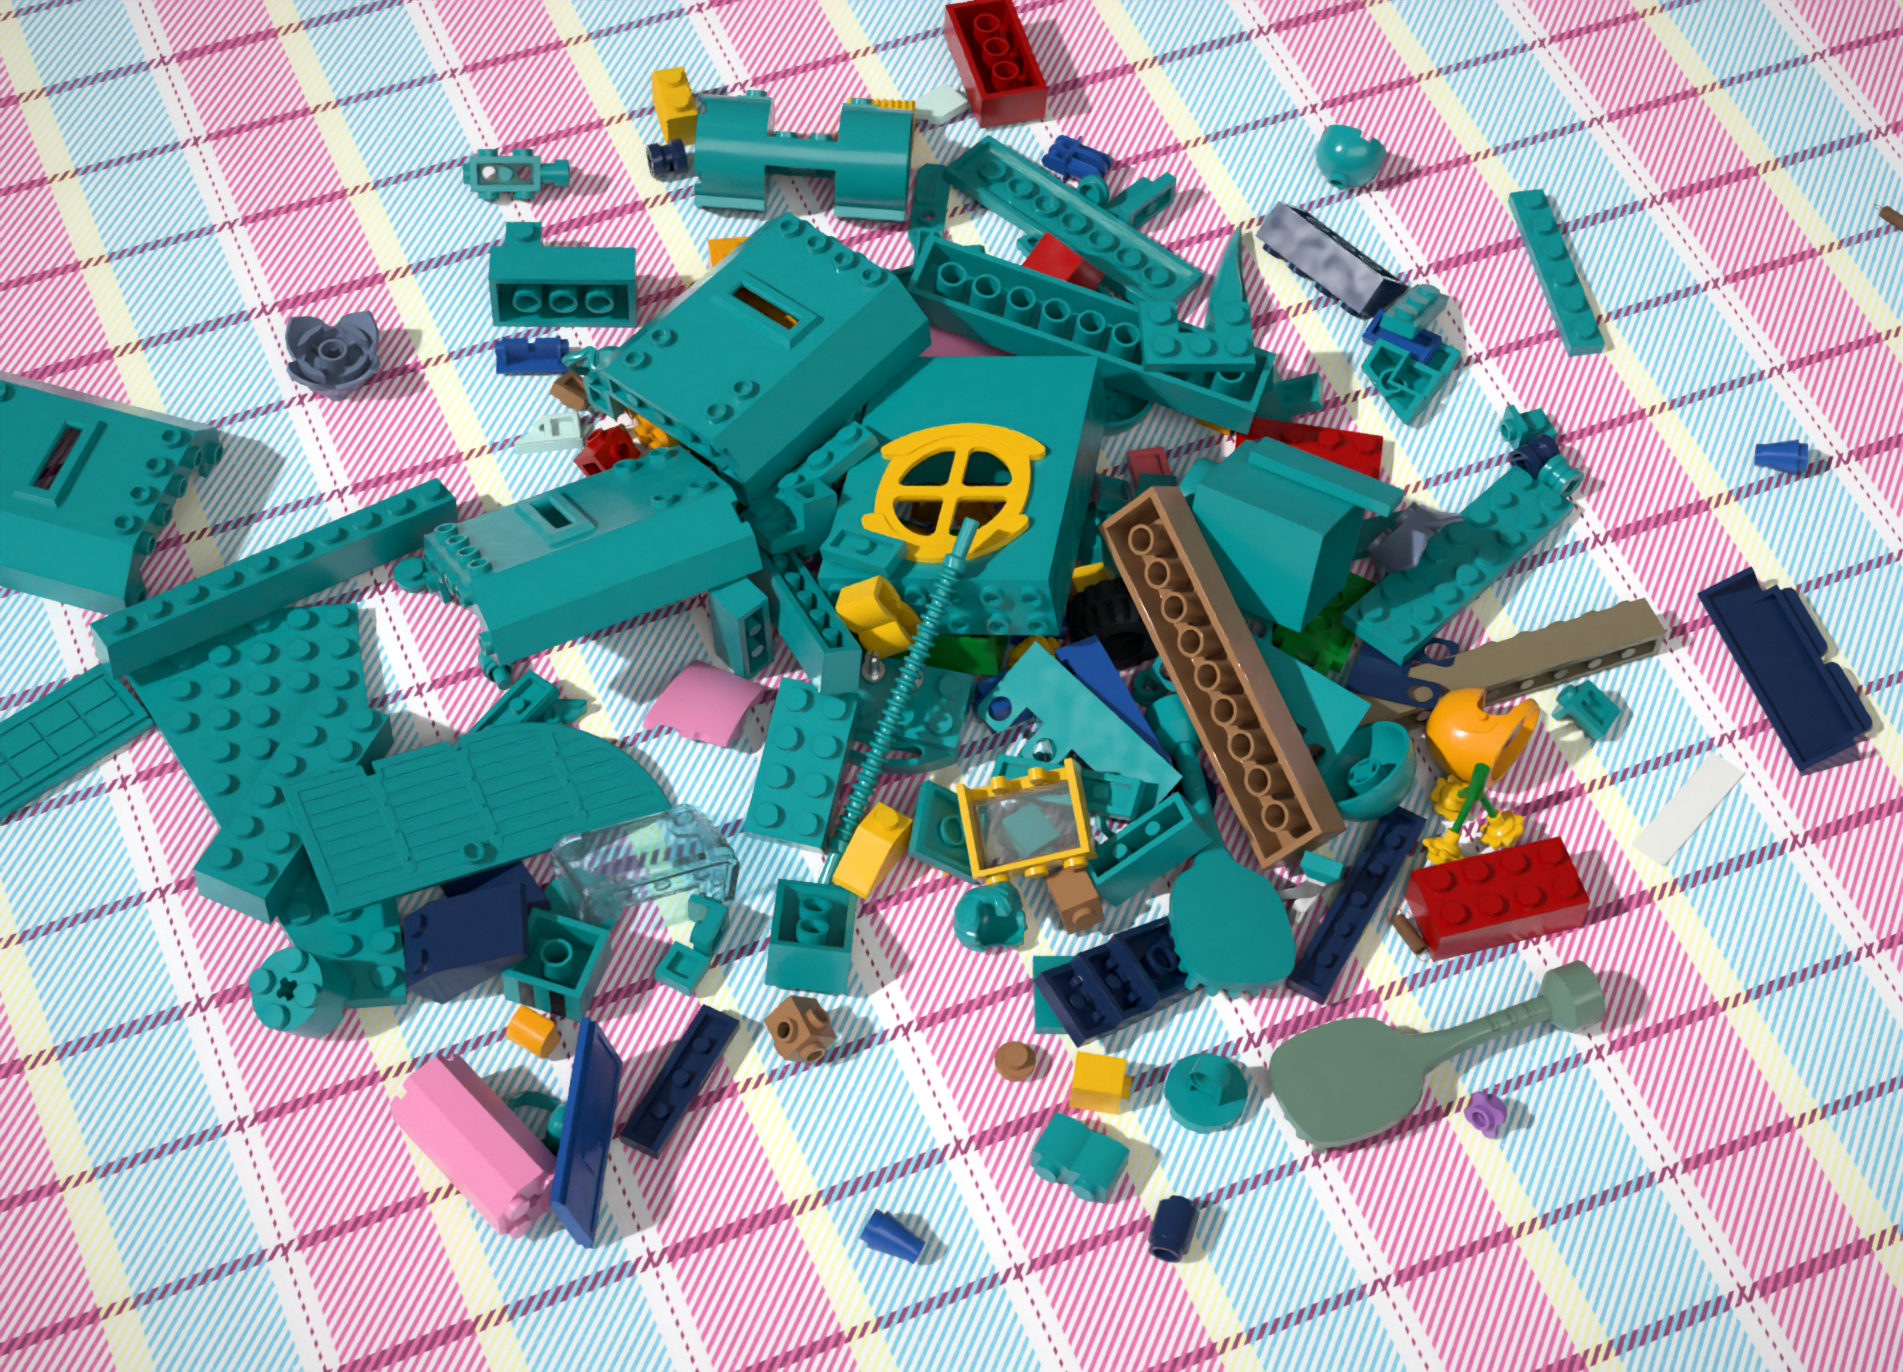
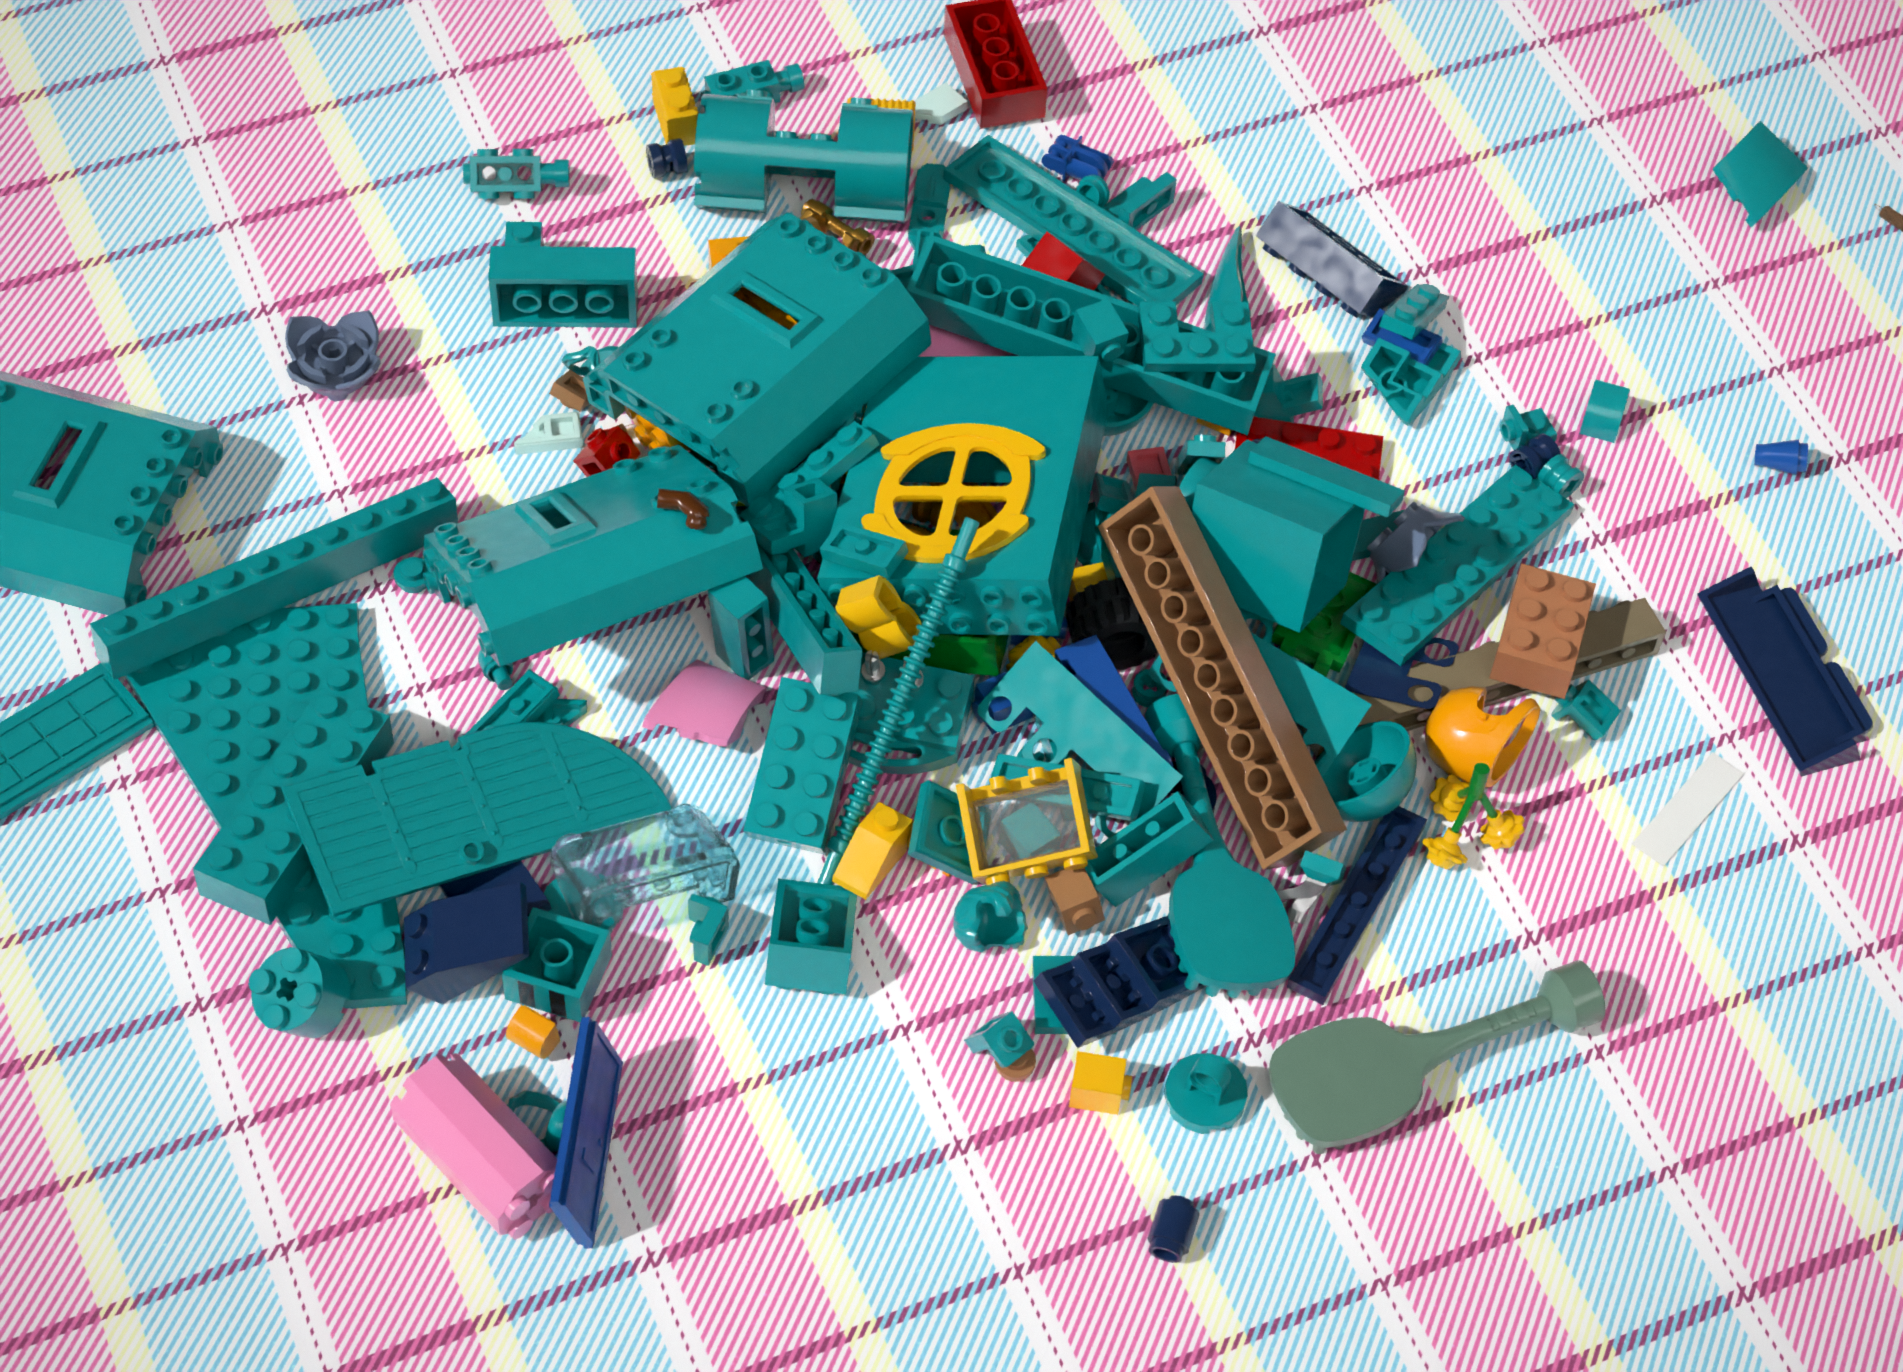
blue hinge [495,336,569,374] -> none
dark blue plate [620,1004,740,1160] -> none
teal plate [654,940,711,997] -> none
medium nougat brick [764,995,837,1063] -> none
blue cone [859,1209,926,1264] -> none
teal brick [1030,1113,1130,1204] -> none
teal cylinder [1316,124,1387,189] -> none
medium nougat piece [1387,907,1432,961] -> none
red brick [1404,836,1591,962] -> none
medium lavender plate [1464,1091,1507,1139] -> none
teal plate [1508,189,1605,357] -> none
none -> reddish brown arm [657,489,710,530]
none -> teal brick [701,59,805,109]
none -> pearl gold piece [800,199,875,255]
none -> teal bracket [964,1011,1034,1068]
none -> teal brick [1071,298,1129,362]
none -> teal plate [1175,435,1226,475]
none -> nougat brick [1489,563,1596,699]
none -> teal brick [1579,379,1630,443]
none -> teal slope [1713,121,1808,228]

